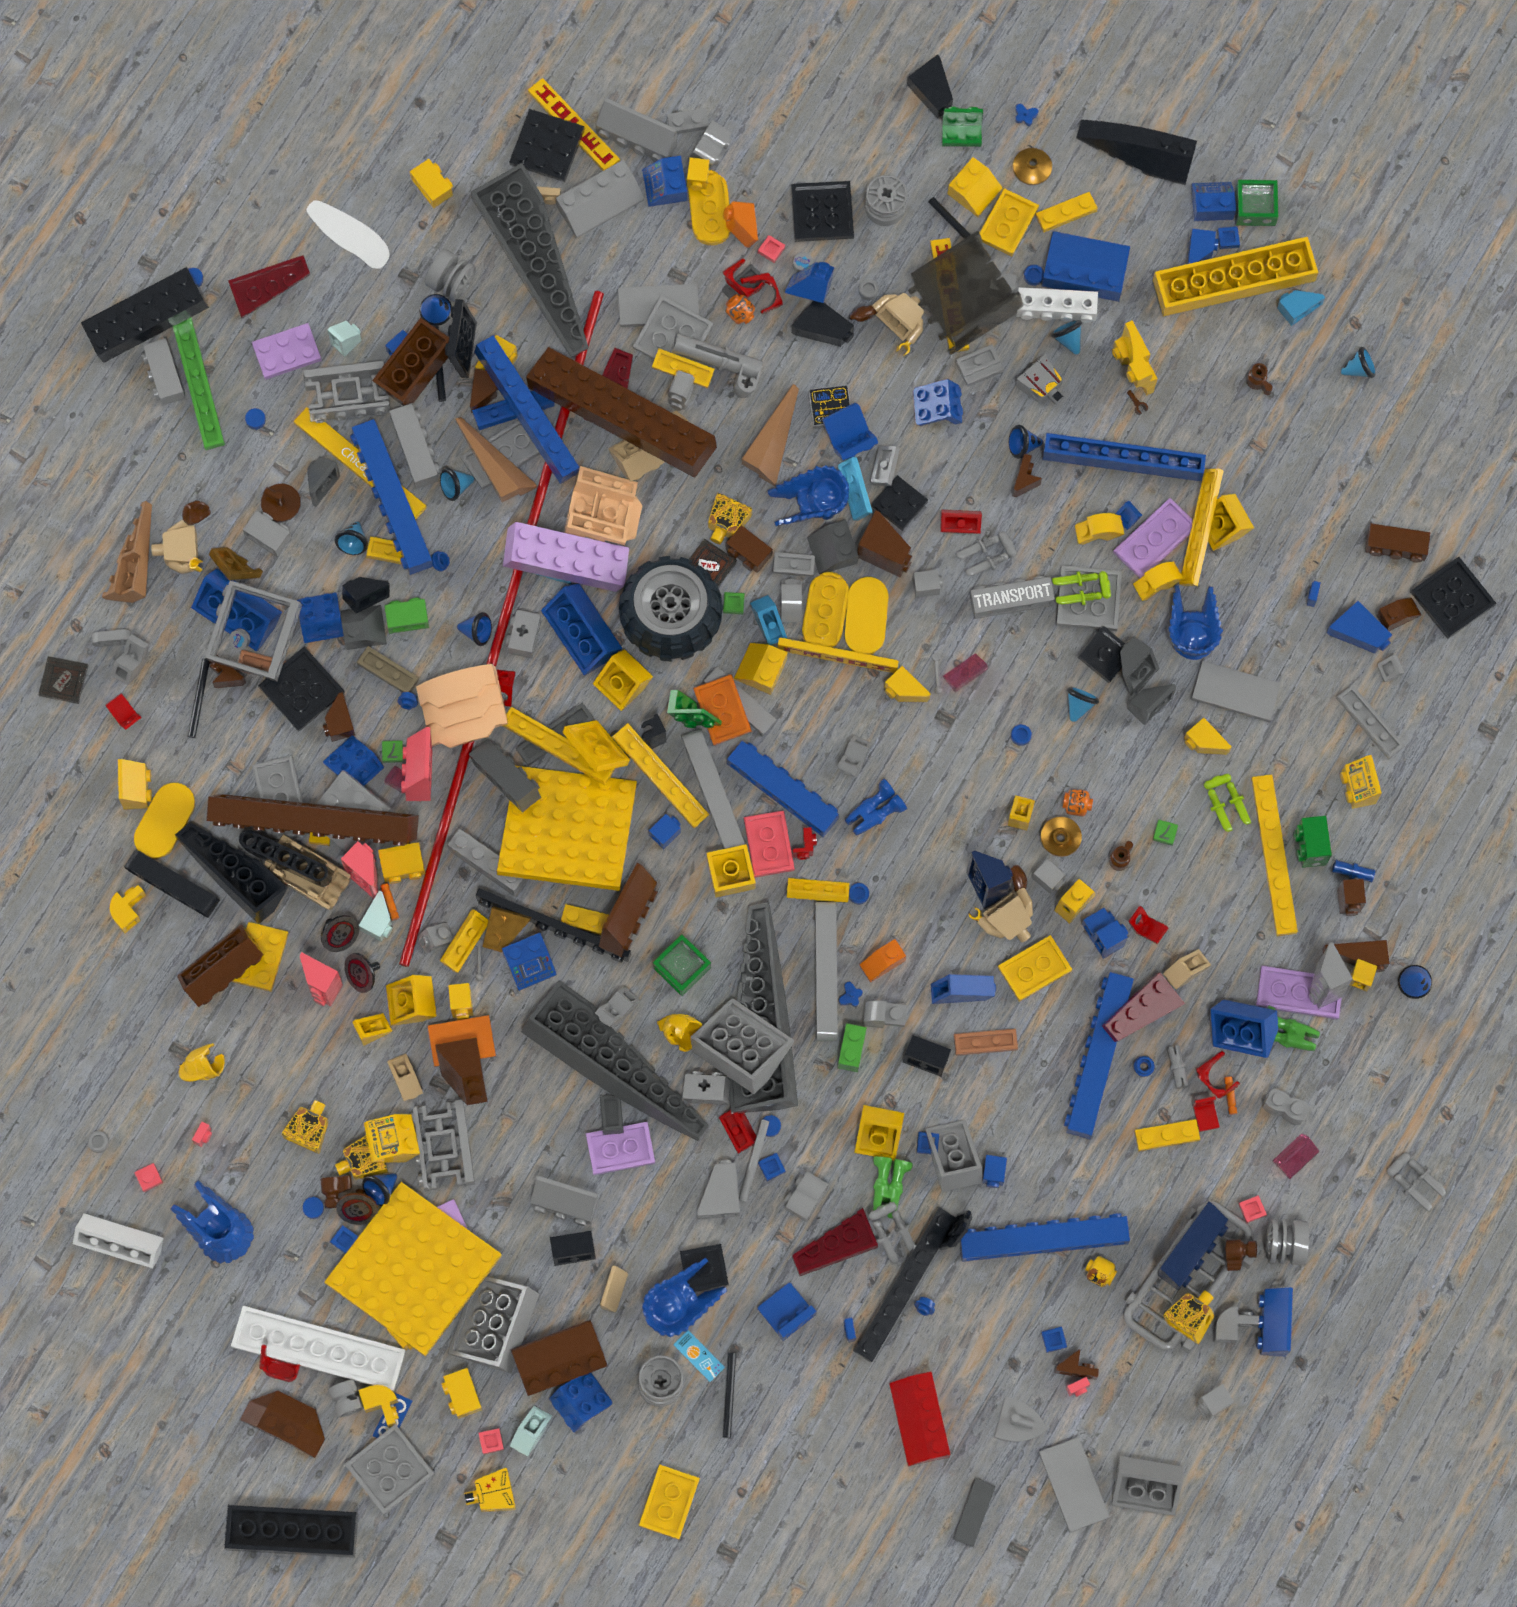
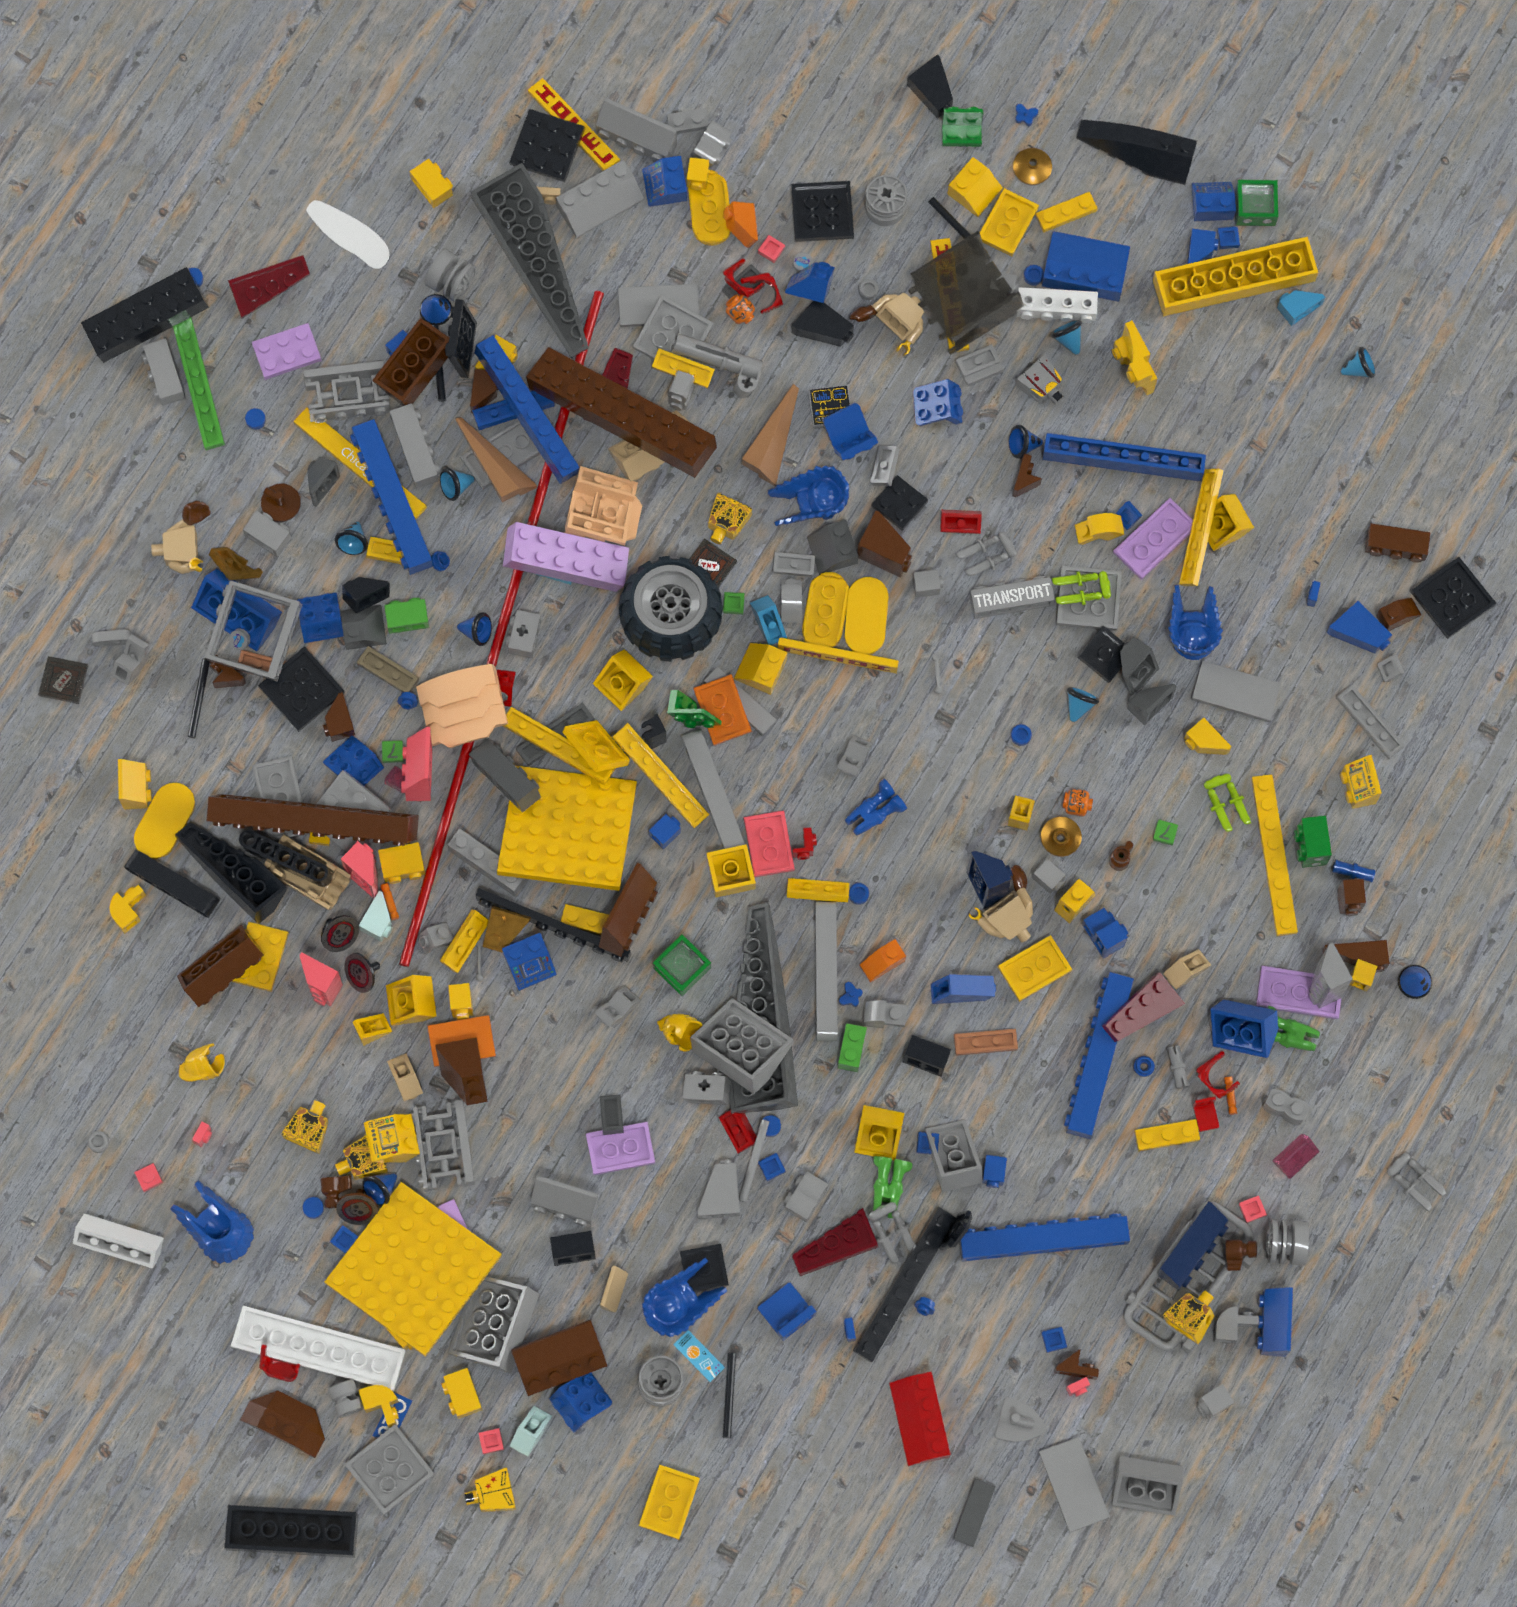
medium nougat wedge [102,501,152,603] -> none
red bracket [105,693,142,730] -> none
light aqua slope [327,321,362,357] -> none
dark grey wedge [521,981,709,1141] -> none
blue slope [541,583,622,675] -> none
reddish brown brick [726,525,773,573] -> none
blue brick [727,741,839,838] -> none
medium azure plate [838,457,873,521] -> none
yellow slope [884,666,931,702] -> none
clear pink slope [943,653,988,692] -> none
yellow head [1085,1256,1117,1287] -> none
reddish brown hand [1127,390,1148,415] -> none
red bracket [1128,906,1169,944] -> none
yellow brick [1133,562,1184,601] -> none
reddish brown piece [1246,363,1273,395] -> none

